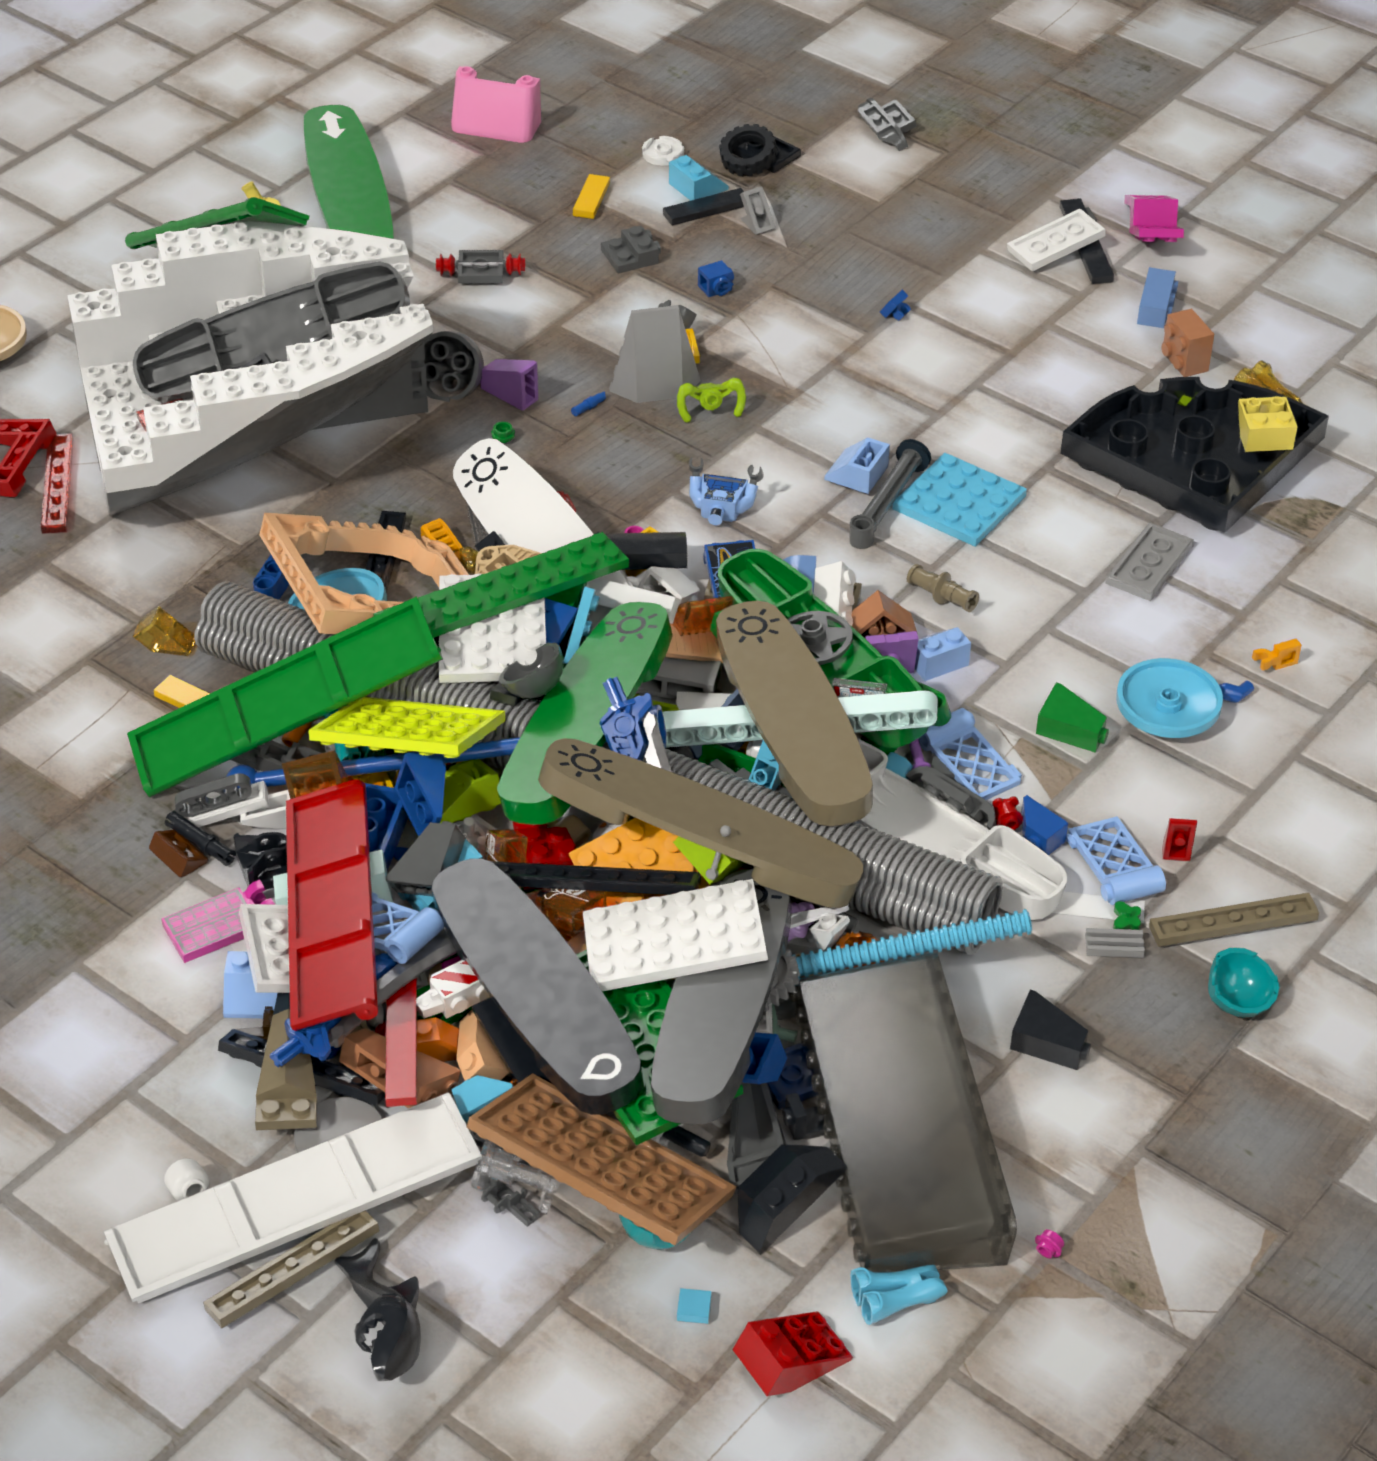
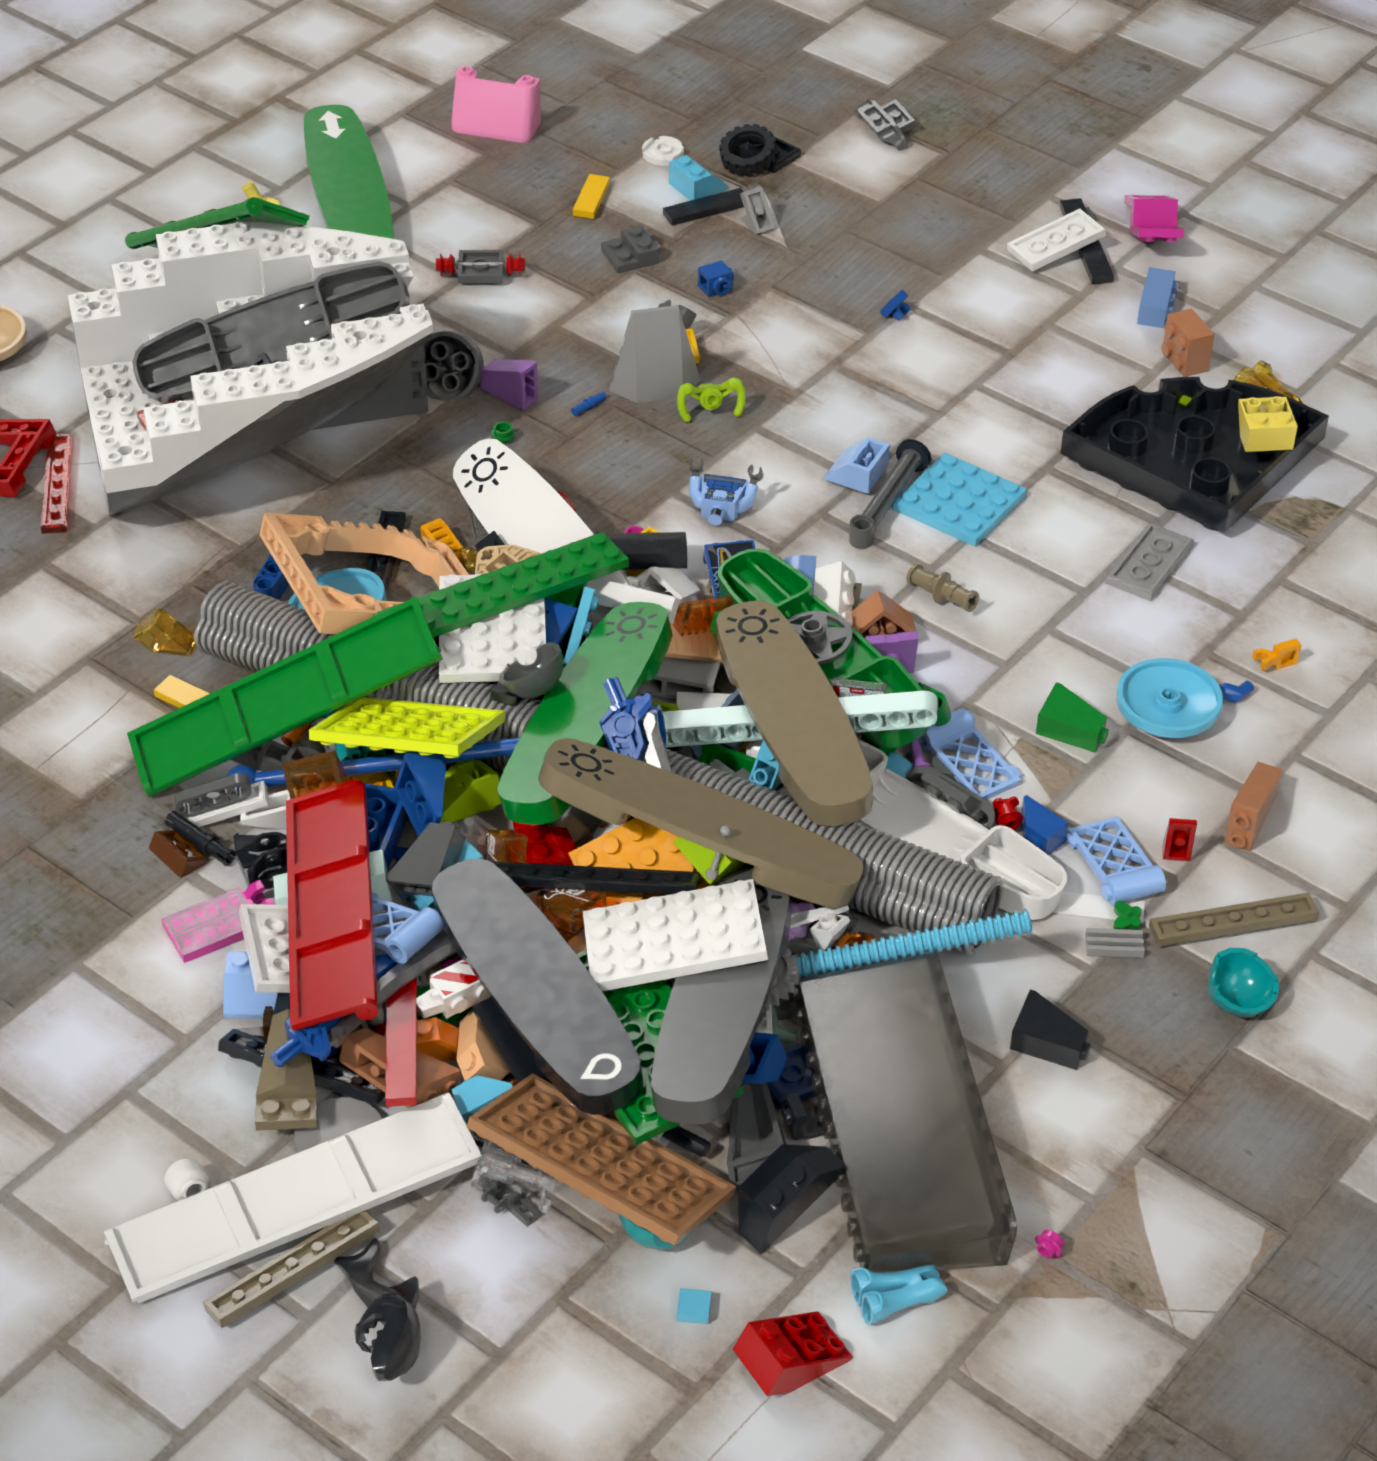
light blue slope [915,627,971,681] -> none
none -> nougat slope [1224,762,1283,851]

